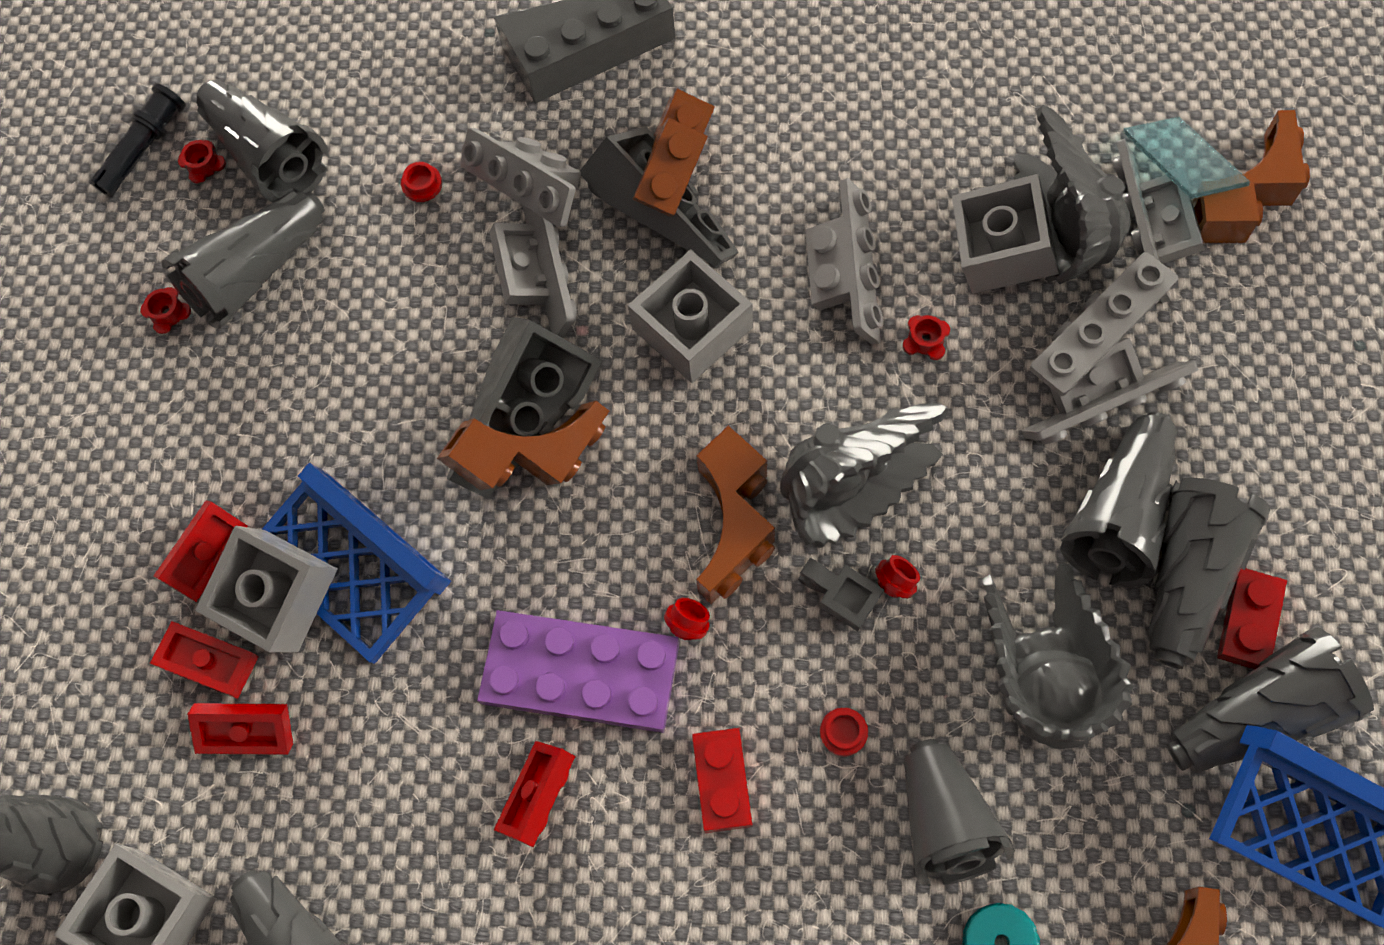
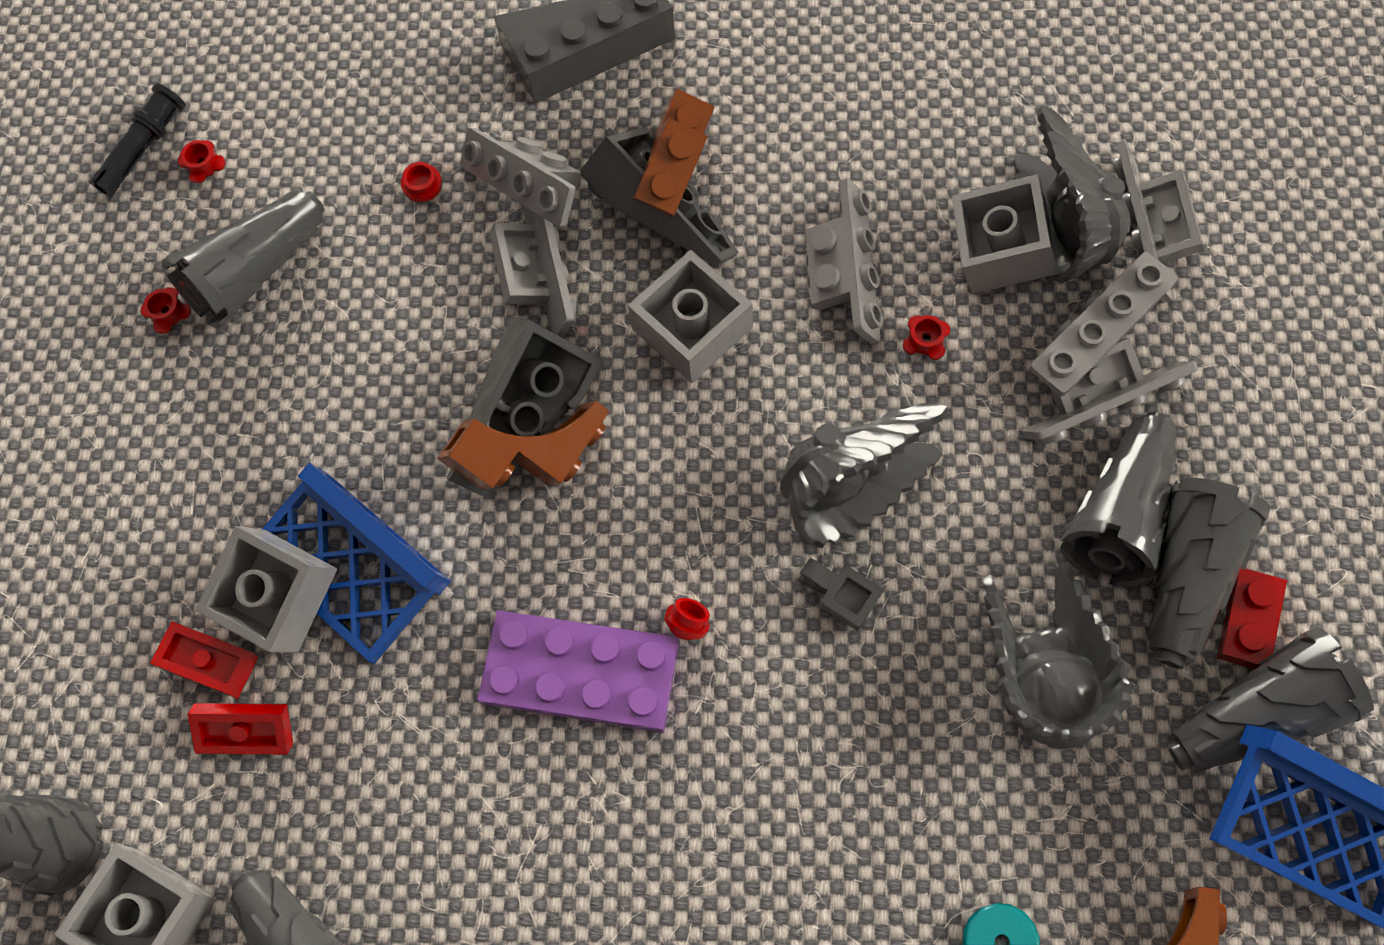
red plate [153,500,248,602] -> none
dark grey cone [196,80,329,202] -> none
red plate [494,741,576,847] -> none
red plate [692,728,753,833] -> none
dark orange arch [696,425,775,604] -> none
red plate [820,708,868,757] -> none
red plate [875,555,920,599] -> none
dark grey cone [904,739,1015,886] -> none
clear light blue piece [1123,117,1250,199] -> none
dark orange arch [1192,110,1310,243] -> none

